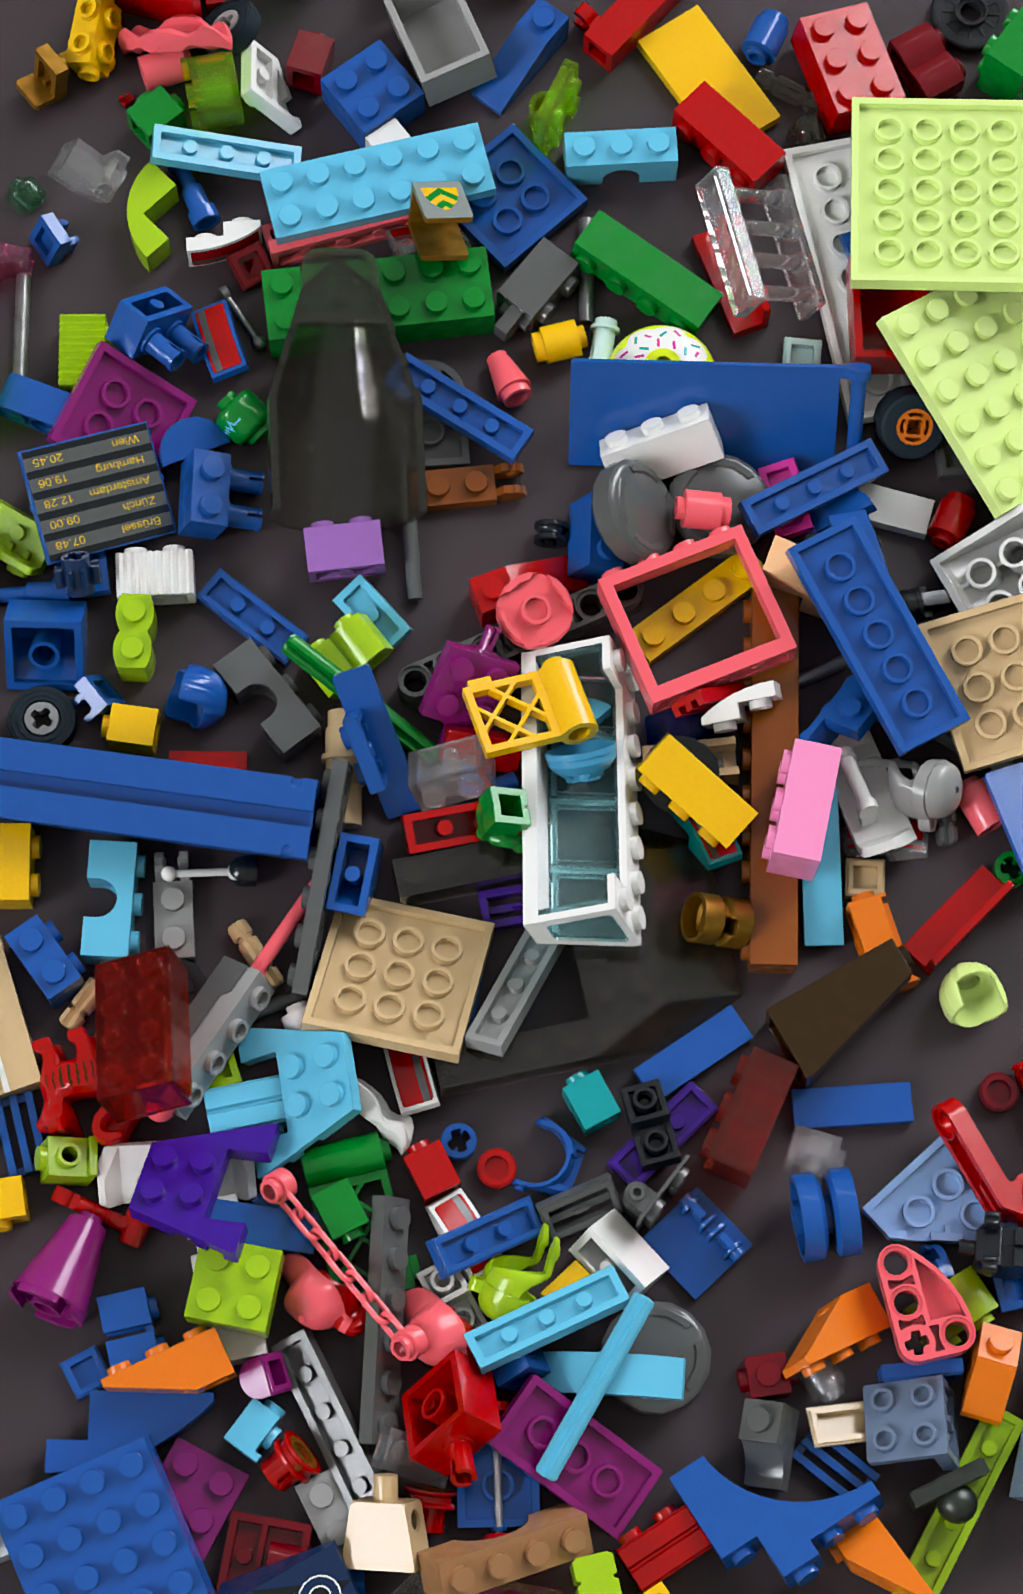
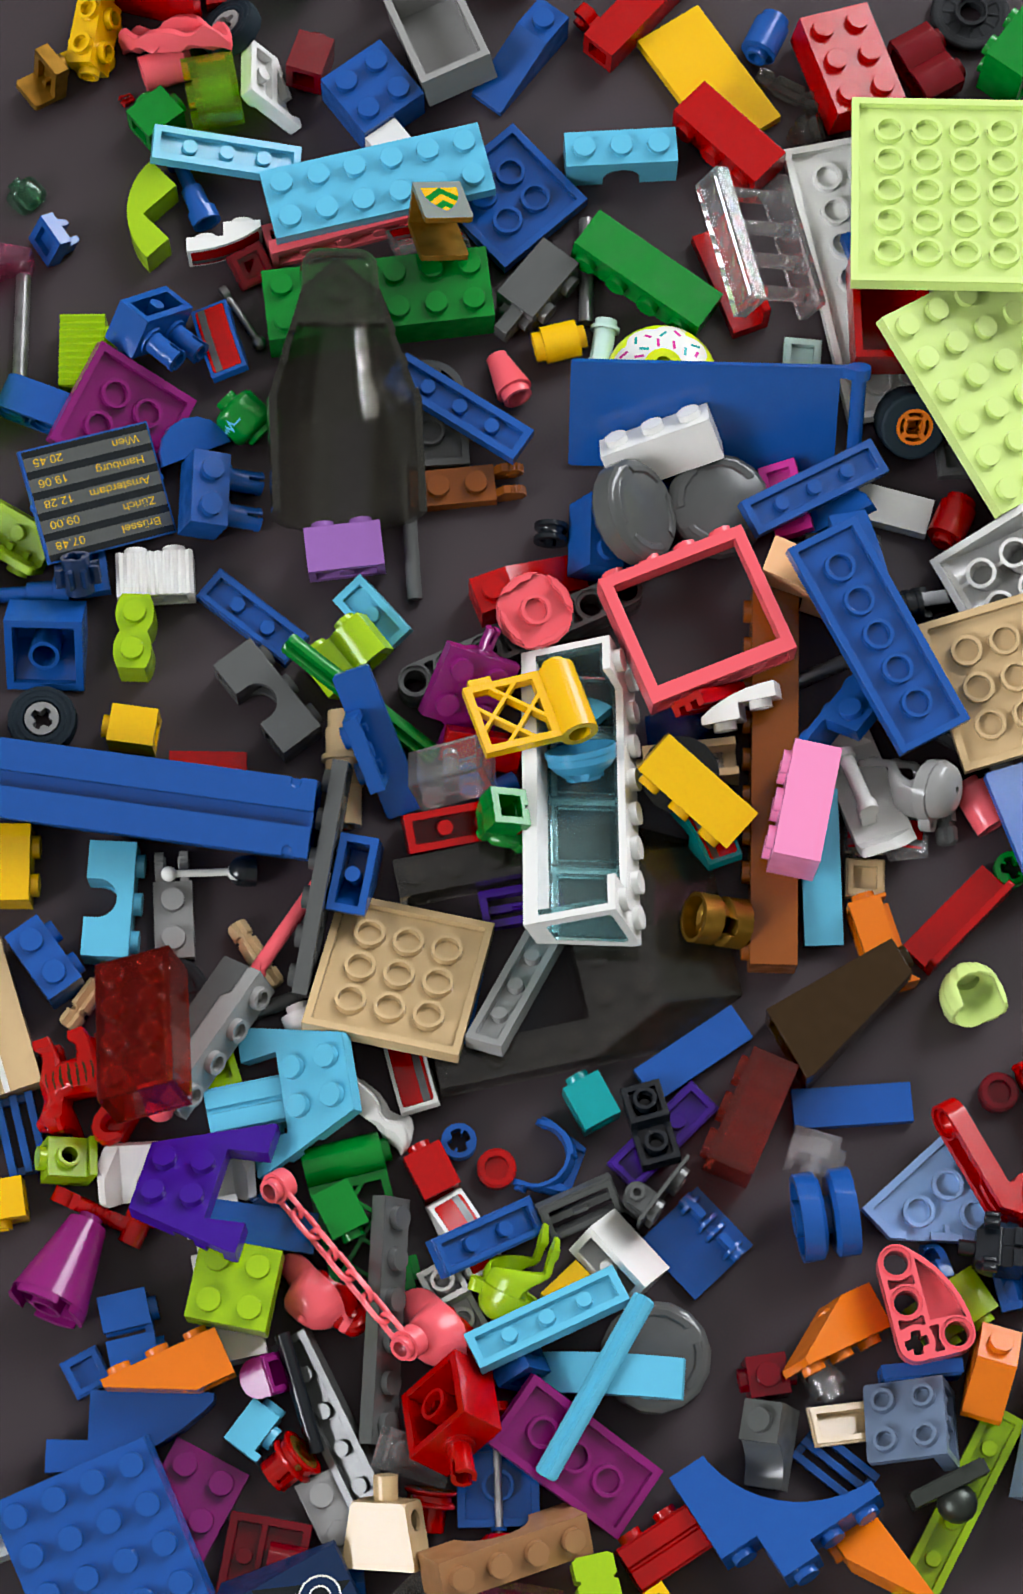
clear brick [47,138,130,203] -> none
blue tile [72,674,126,722] -> none
blue hair [164,664,228,730] -> none
clear neon green plate [528,58,582,157] -> none
yellow plate [632,554,764,666] -> none
coral brick [673,489,732,531] -> none
none -> black bar [274,1331,324,1456]

